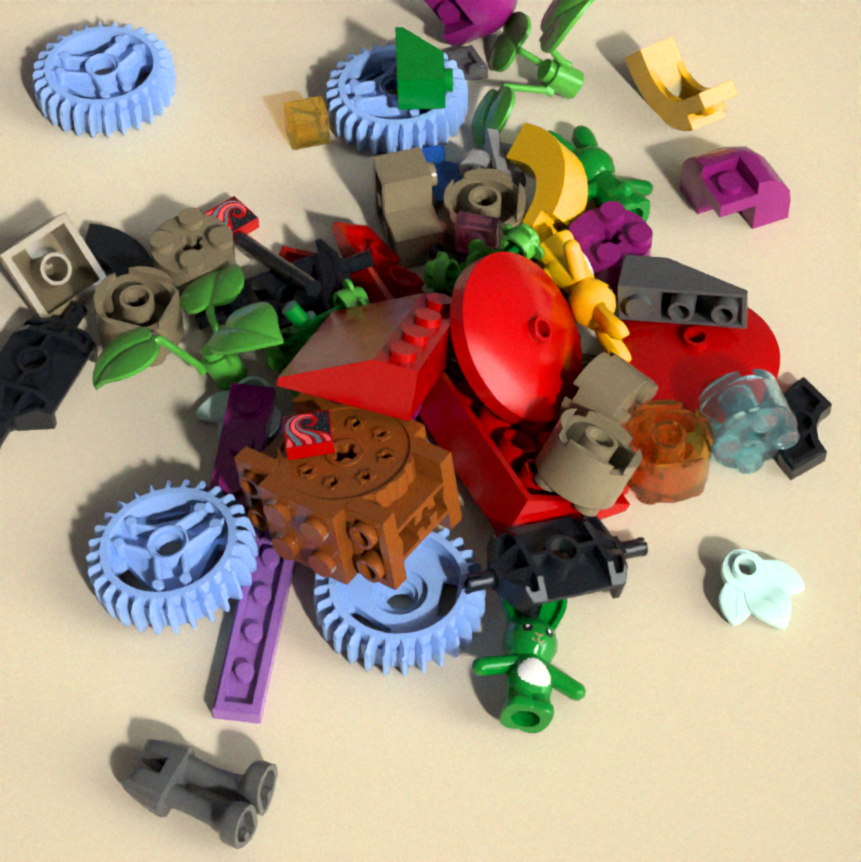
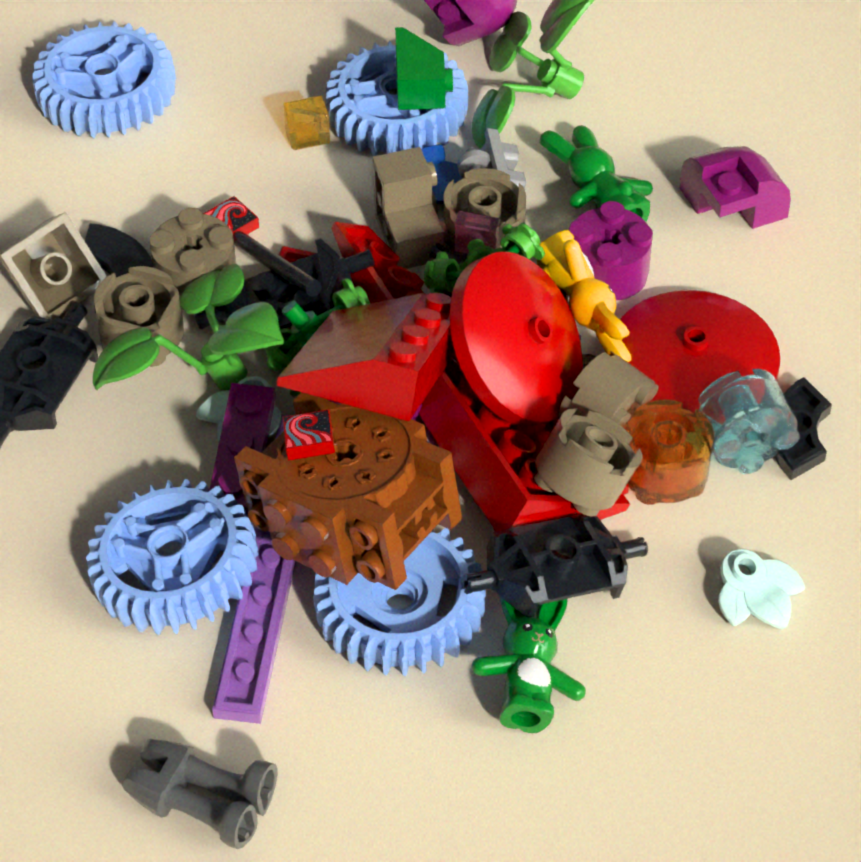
dark grey tile [446,45,488,80] -> none
yellow arch [506,123,588,262] -> none
dark grey slope [618,255,748,329] -> none
yellow arch [625,37,738,131] -> none

